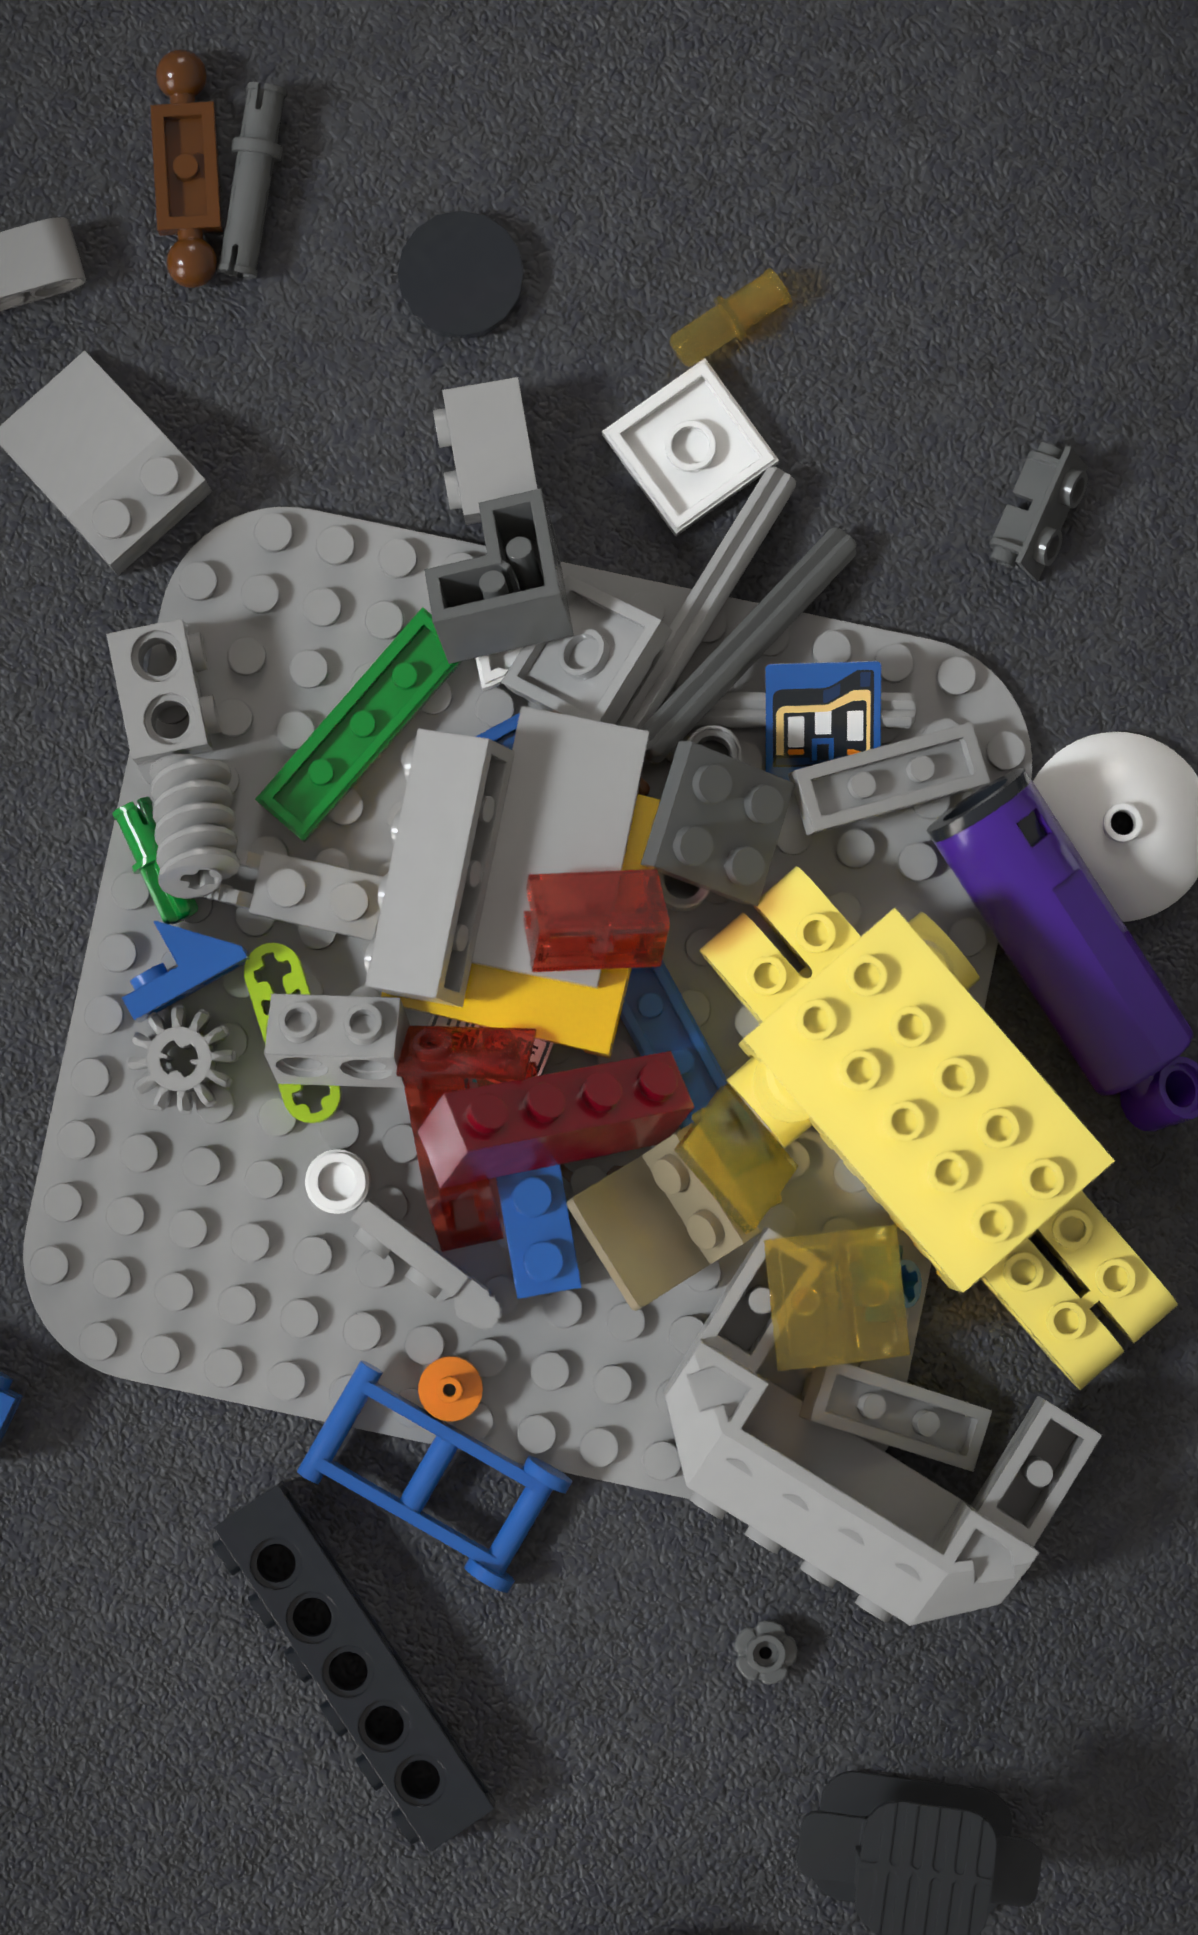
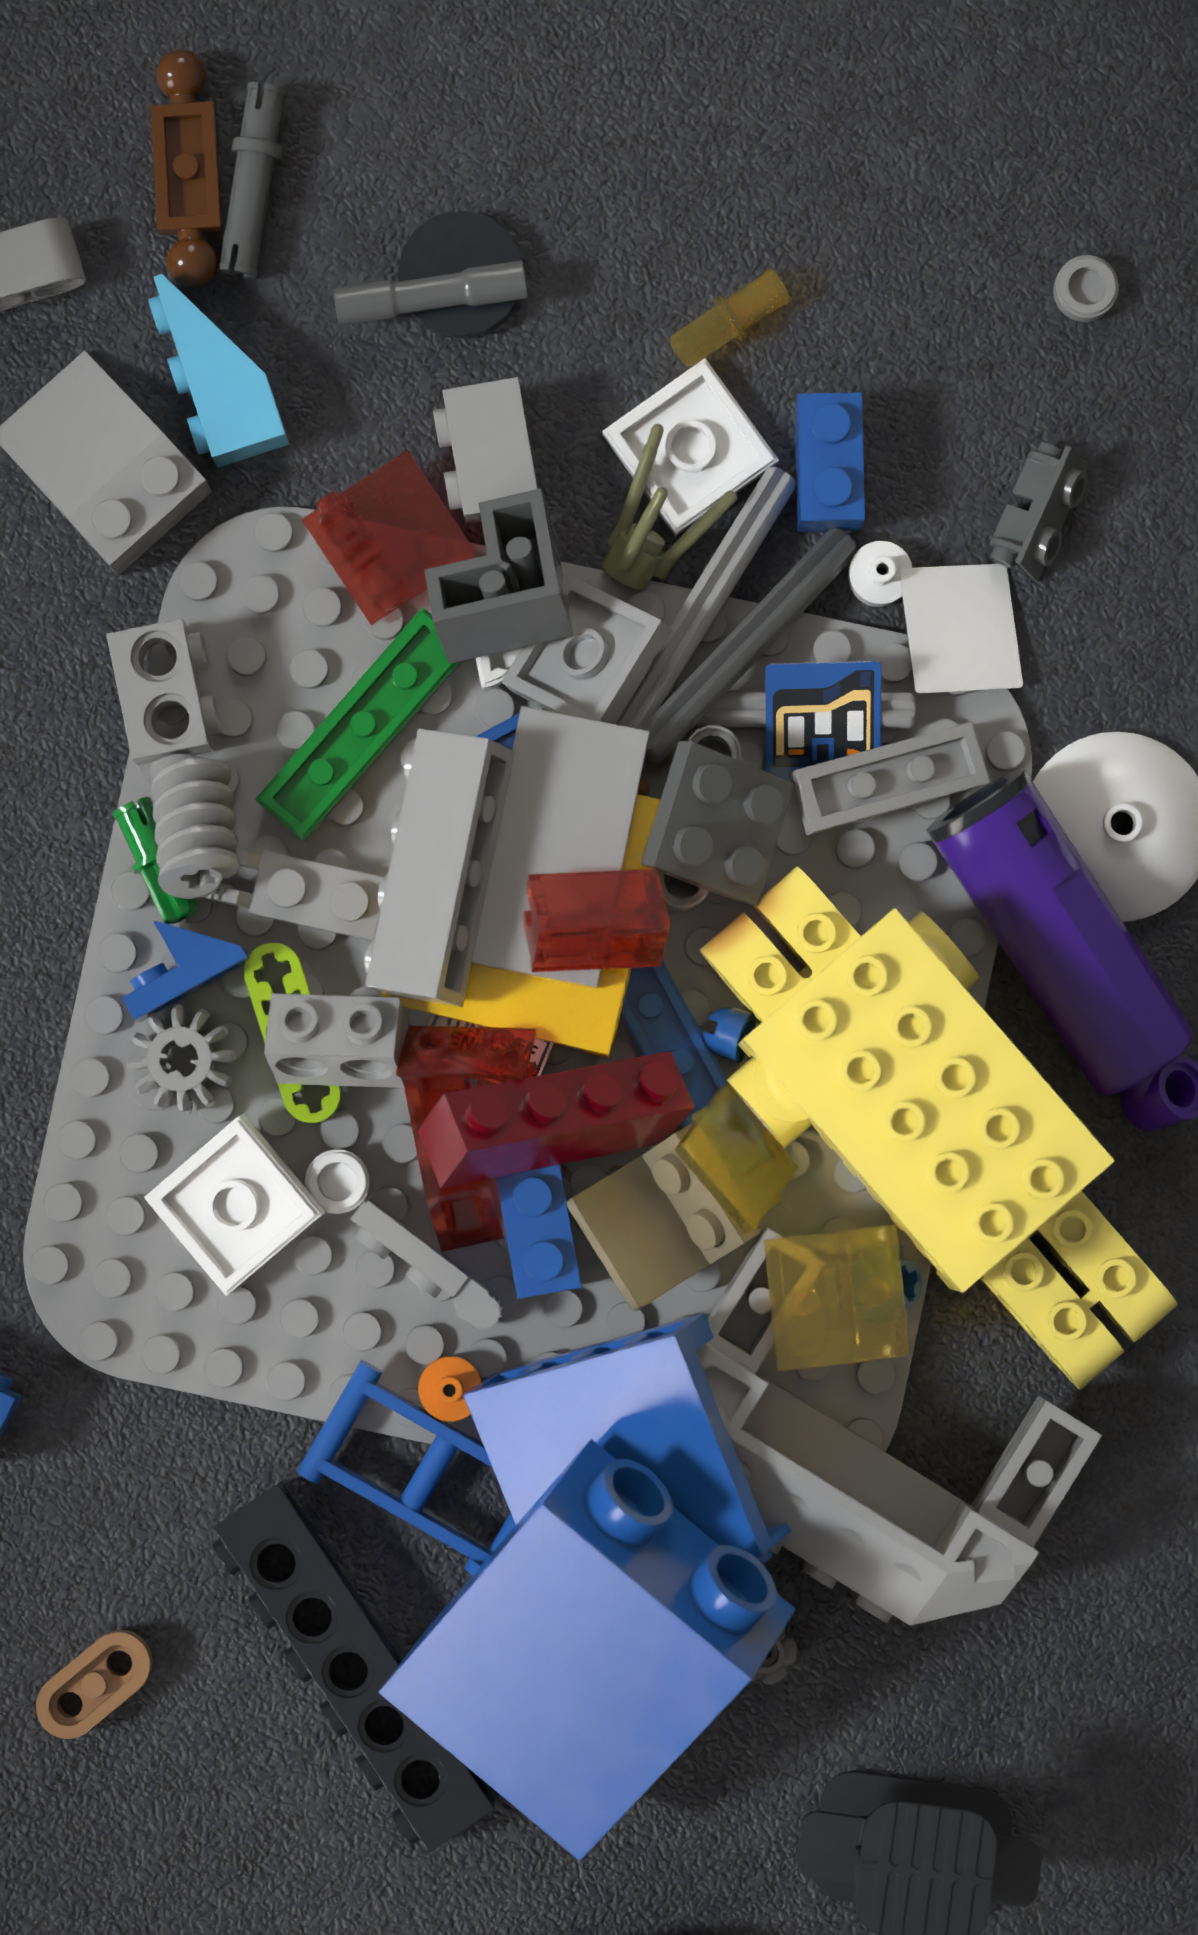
light grey hinge [799,1355,992,1472] -> none
none -> medium nougat plate [36,1630,153,1739]
none -> white tile [144,1114,326,1296]
none -> medium azure slope [148,274,290,468]
none -> clear red hinge [301,450,478,626]
none -> dark grey piece [333,260,528,326]
none -> brick [378,1439,796,1861]
none -> panel [463,1313,791,1564]
none -> olive plant [602,424,737,590]
none -> blue hinge [703,1007,756,1062]
none -> blue brick [794,392,865,532]
none -> white tile [848,541,912,607]
none -> white sticker [899,564,1023,693]
none -> light grey tile [1053,255,1119,322]

